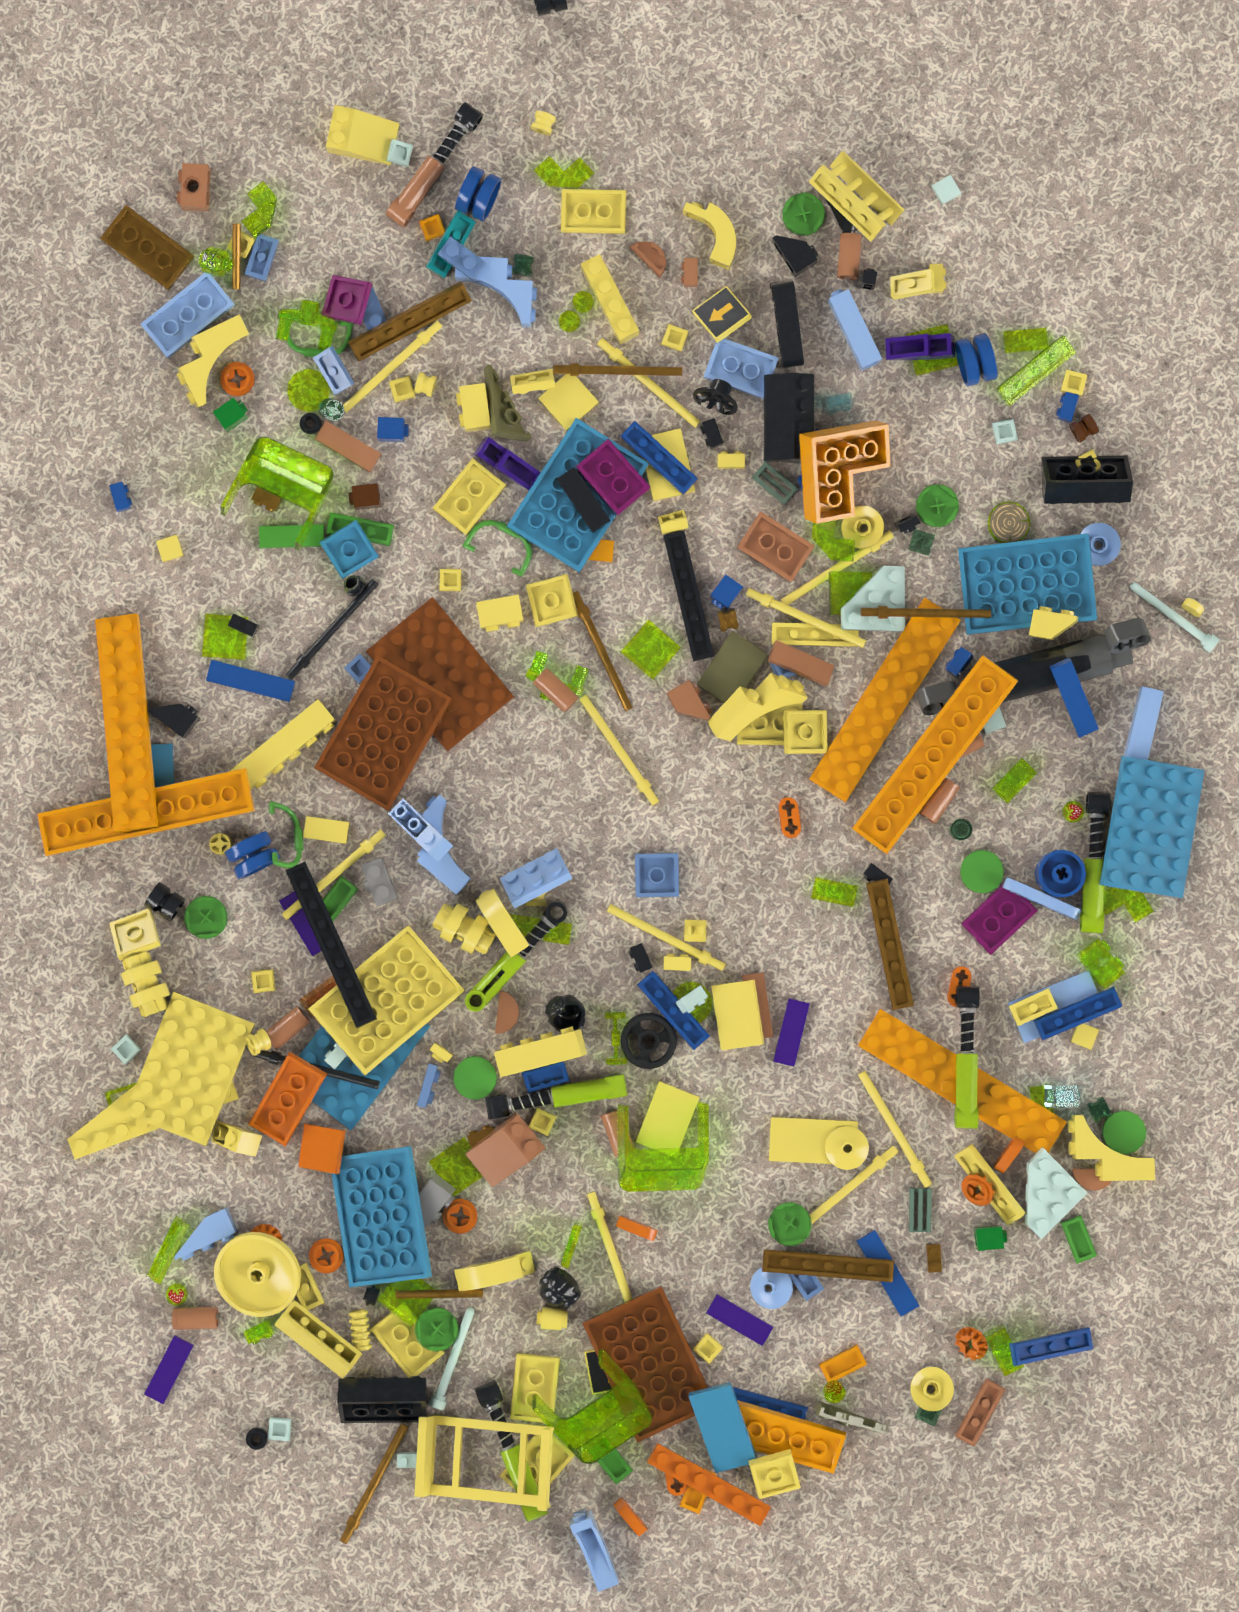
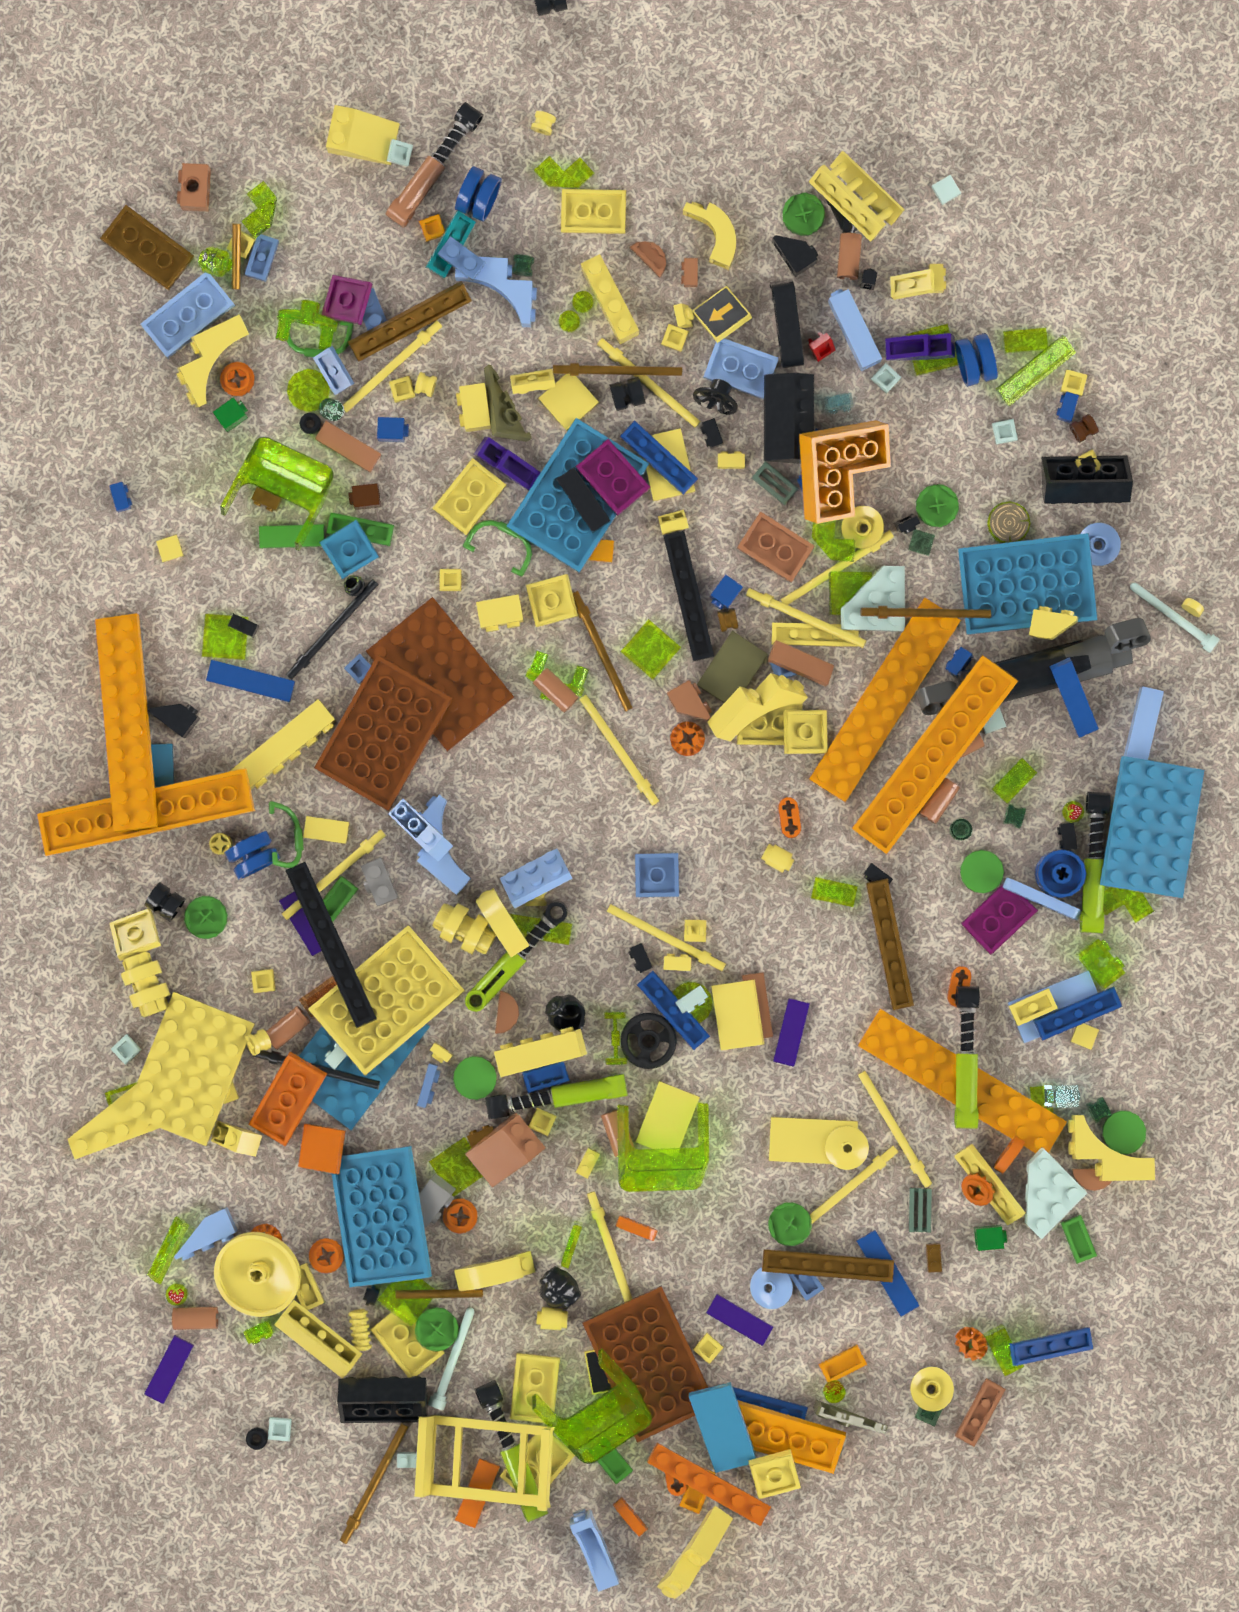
none -> orange tile [455,1458,500,1528]
none -> light yellow piece [576,1148,600,1179]
none -> black wheel [609,376,646,411]
none -> light yellow arch [657,1506,733,1599]
none -> orange gear [670,721,705,756]
none -> light yellow plate [673,303,694,329]
none -> light yellow brick [761,844,794,873]
none -> red tile [808,332,836,362]
none -> light aqua tile [871,363,901,394]
none -> clear green wheel [1003,803,1026,829]
none -> black piece [1057,822,1077,851]

